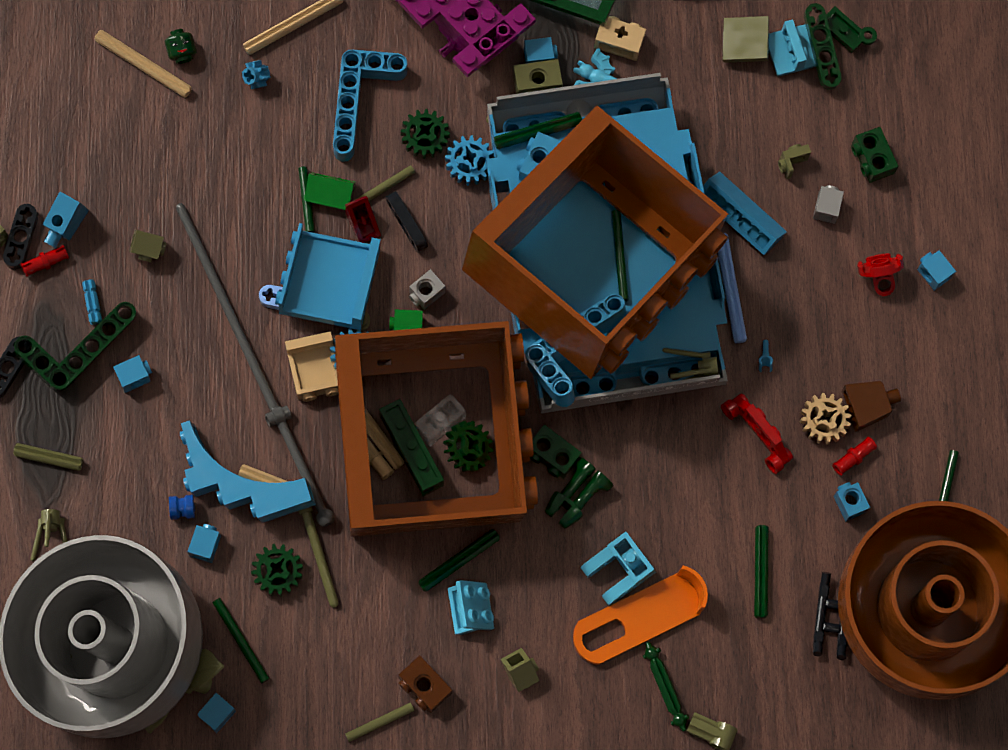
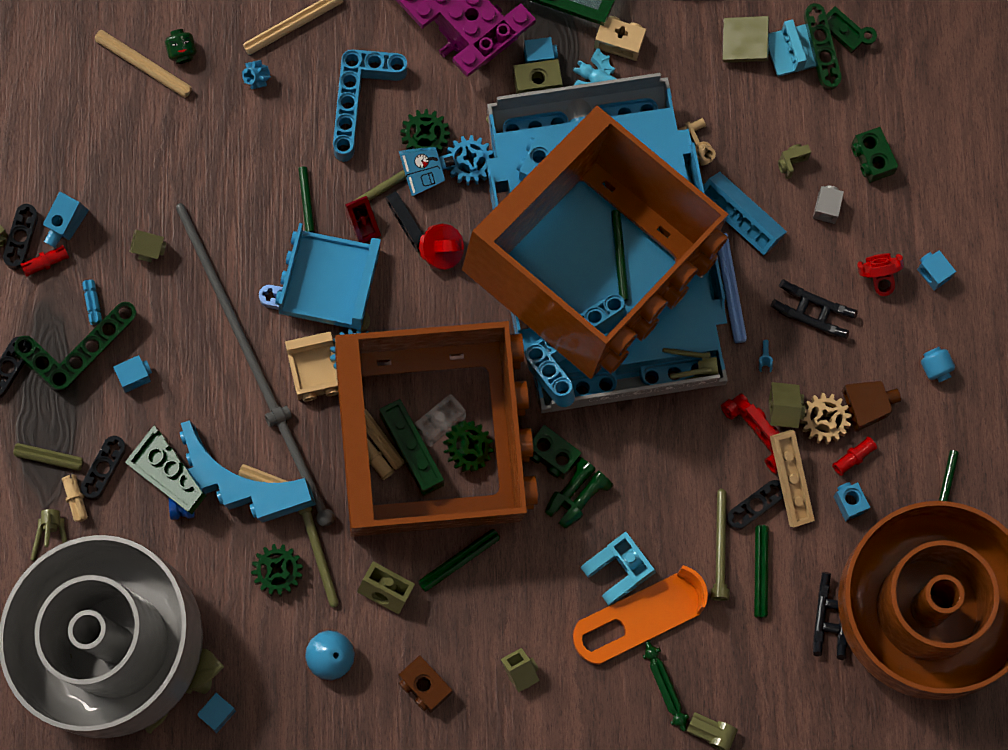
dark azure brick [187,524,221,563] -> none
dark green bar [212,598,270,684] -> none
green panel [304,172,356,210] -> none
olive bar [345,702,414,742] -> none
green brick [389,309,423,331] -> none
light grey brick [409,269,446,310] -> none
medium azure bracket [448,580,494,635] -> none
dark green axle [494,112,582,149] -> none
none -> tan axle [61,474,88,522]
none -> black beam [81,436,126,500]
none -> wing [125,425,207,514]
none -> dark azure piece [305,630,355,680]
none -> olive brick [357,561,415,615]
none -> dark azure torso [399,147,455,196]
none -> red tile [419,223,464,270]
none -> tan pin [677,118,716,166]
none -> olive piece [710,489,730,601]
none -> black beam [726,480,783,530]
none -> olive brick [768,382,805,428]
none -> black piece [770,279,858,339]
none -> tan plate [770,430,815,527]
none -> dark azure head [921,347,955,383]

